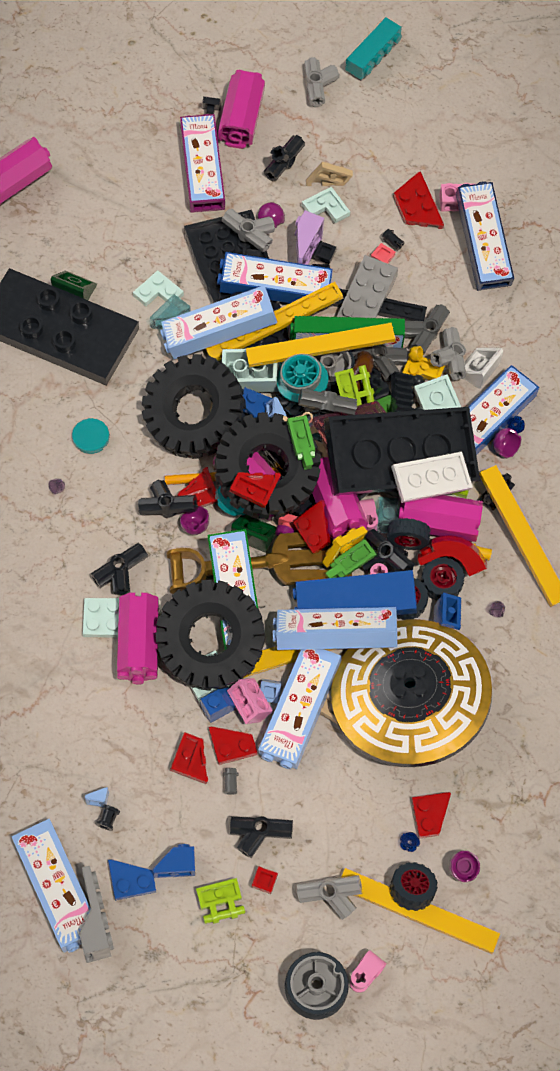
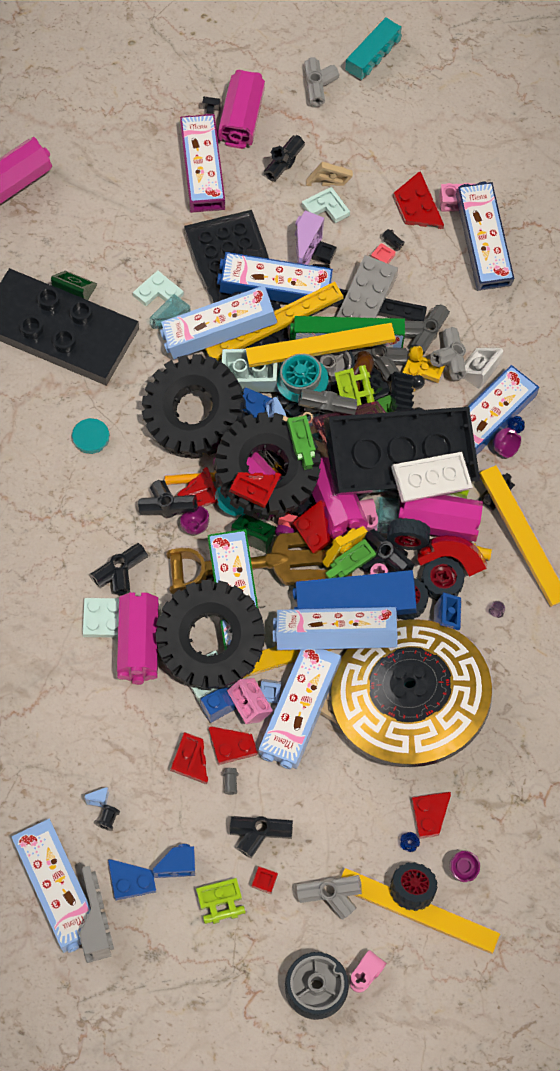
clear purple hinge [49,478,65,494] -> none
light grey piece [222,209,275,252] -> none
magenta hair [257,202,285,228] -> none
light aqua plate [413,374,461,410] -> none

